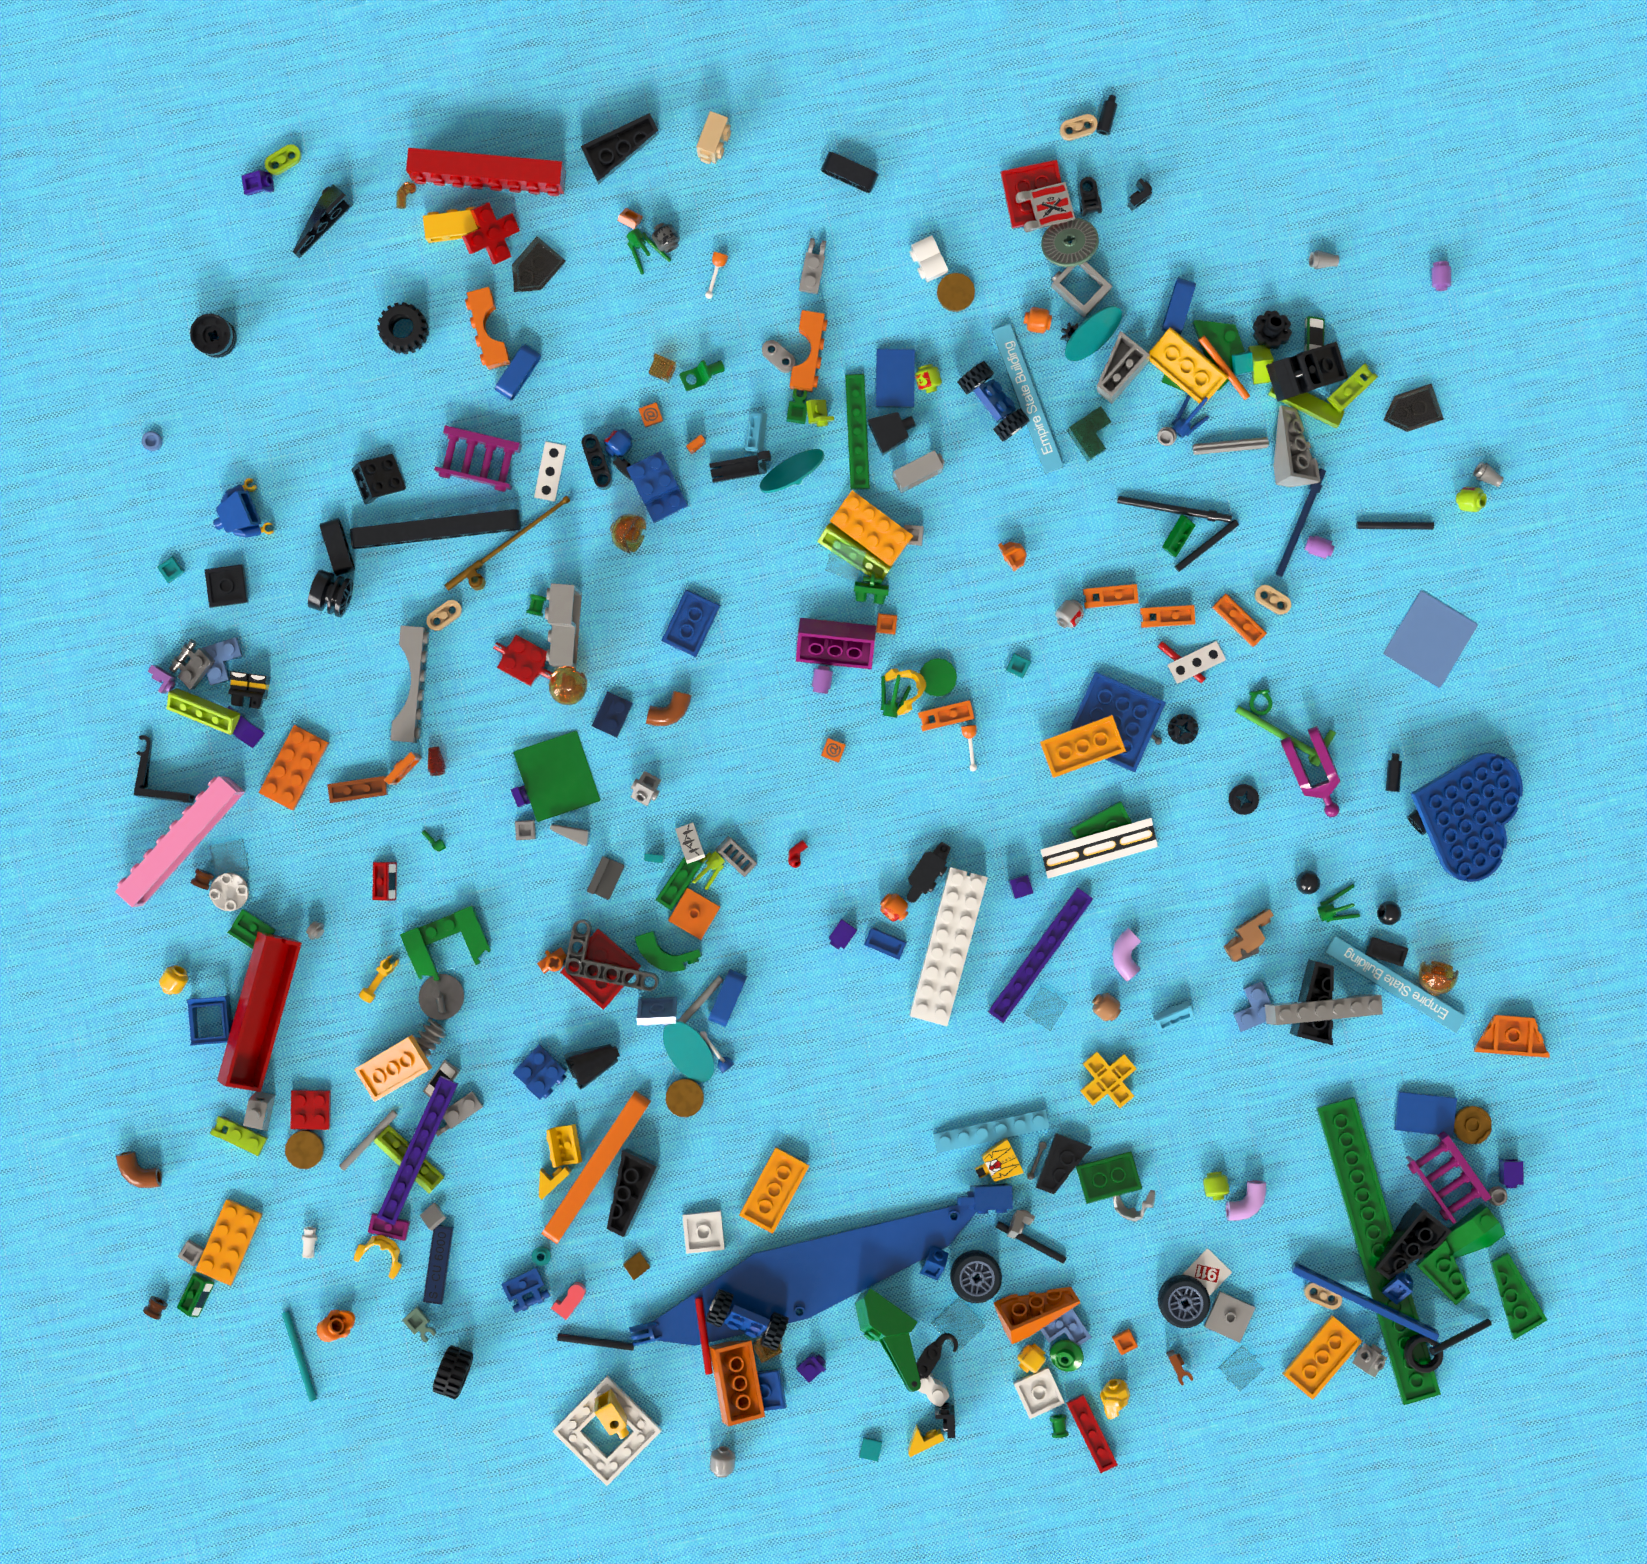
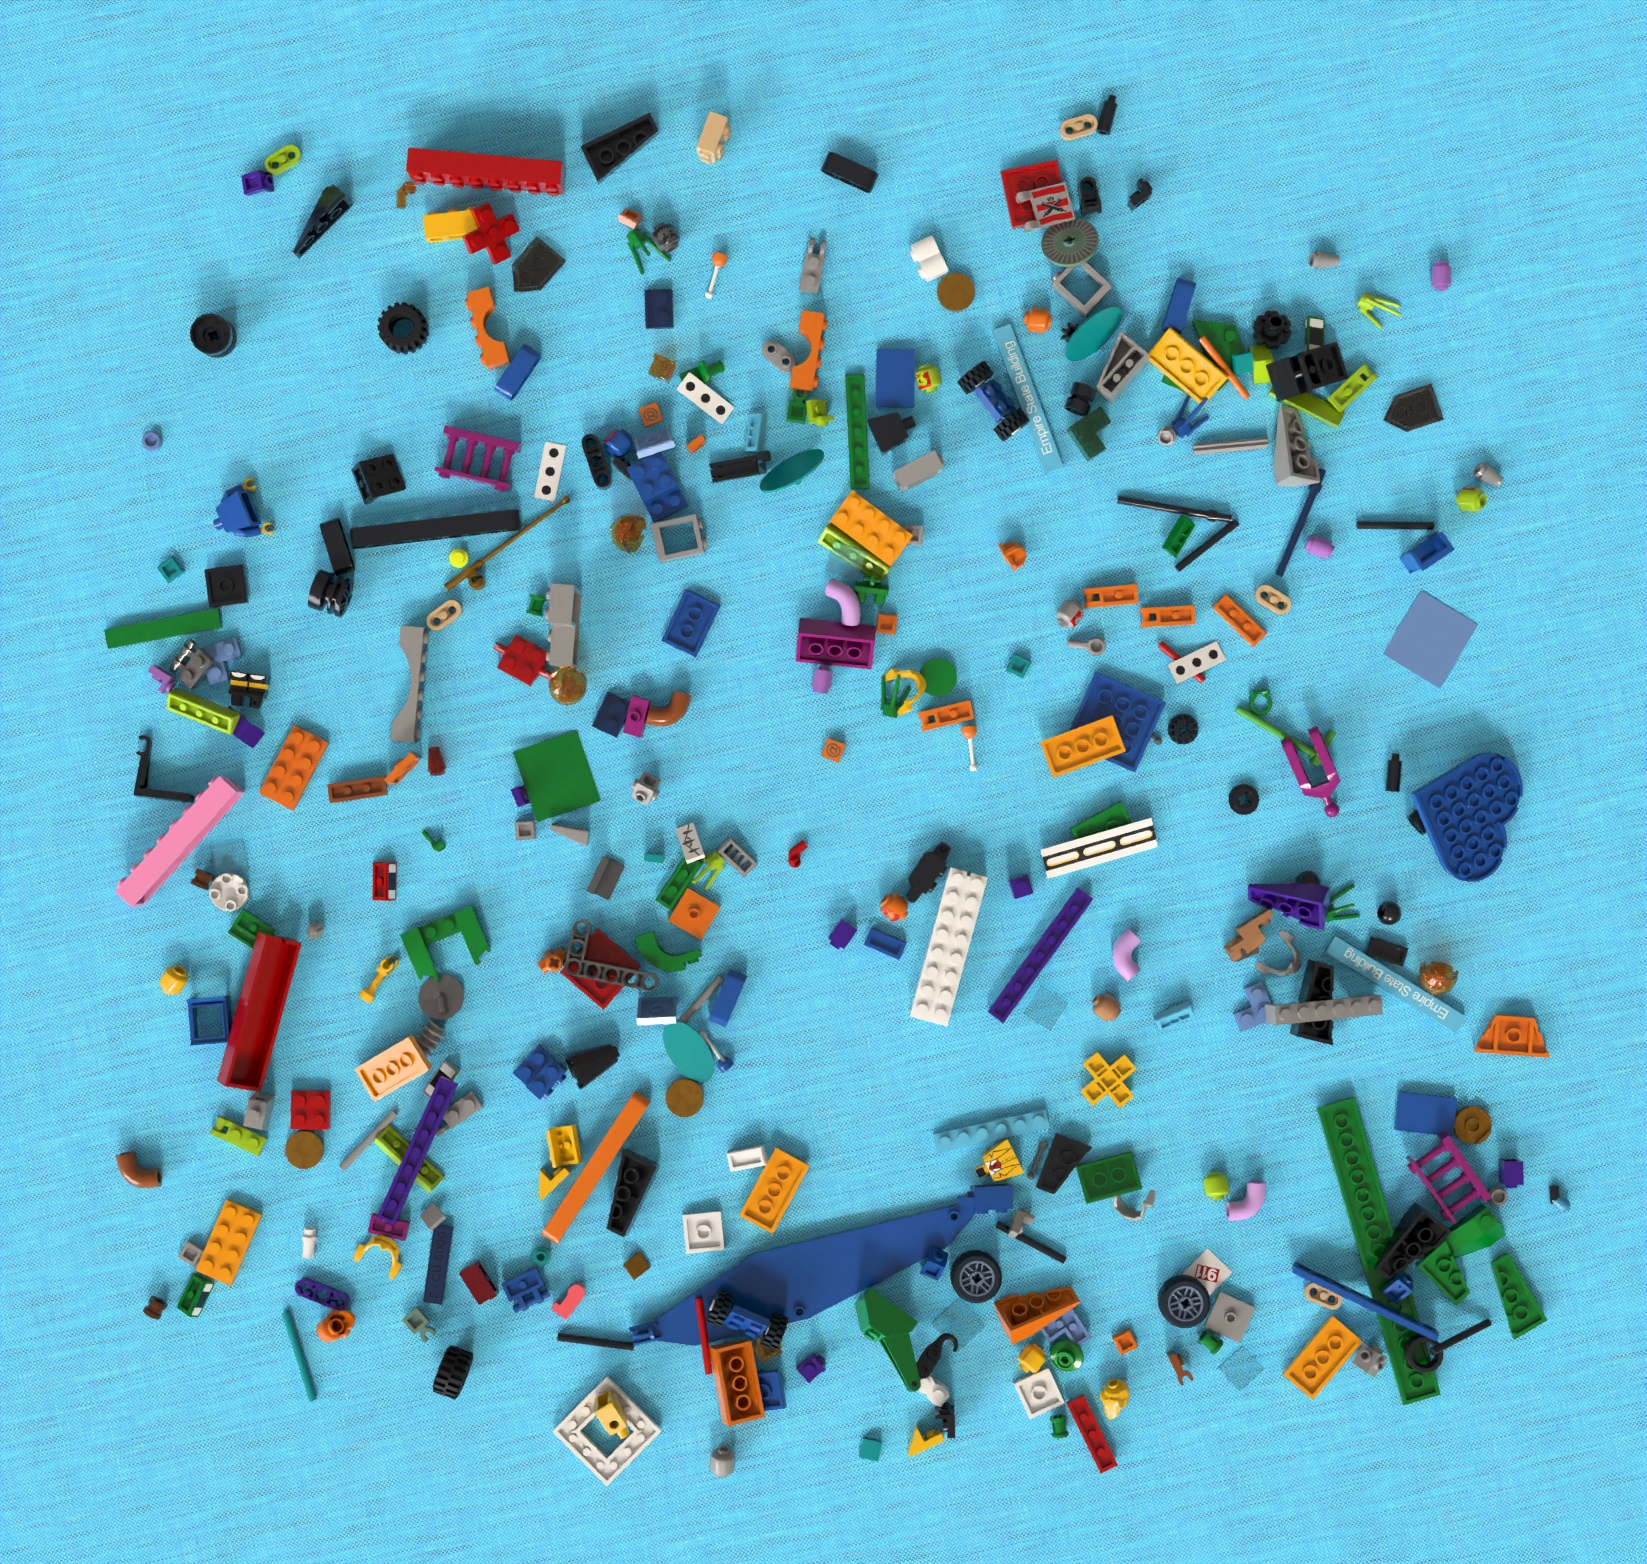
none -> green tile [104,608,222,649]
none -> dark purple beam [295,1278,350,1311]
none -> neon yellow plate [449,549,469,568]
none -> dark red panel [459,1260,499,1305]
none -> magenta plate [623,695,651,738]
none -> light blue tile [633,427,675,459]
none -> dark blue plate [644,289,674,329]
none -> light grey window [651,514,707,564]
none -> white sticker [677,372,735,424]
none -> white tile [726,1145,768,1172]
none -> lavender cylinder [825,579,861,626]
none -> black wheel [1064,382,1097,417]
none -> light grey plate [1067,637,1106,656]
none -> green bush [1198,1329,1224,1355]
none -> dark purple wedge [1248,883,1330,930]
none -> light grey helmet [1255,930,1301,977]
none -> lime plant [1357,292,1402,329]
none -> blue piece [1400,531,1455,574]
none -> arm [1549,1185,1571,1212]

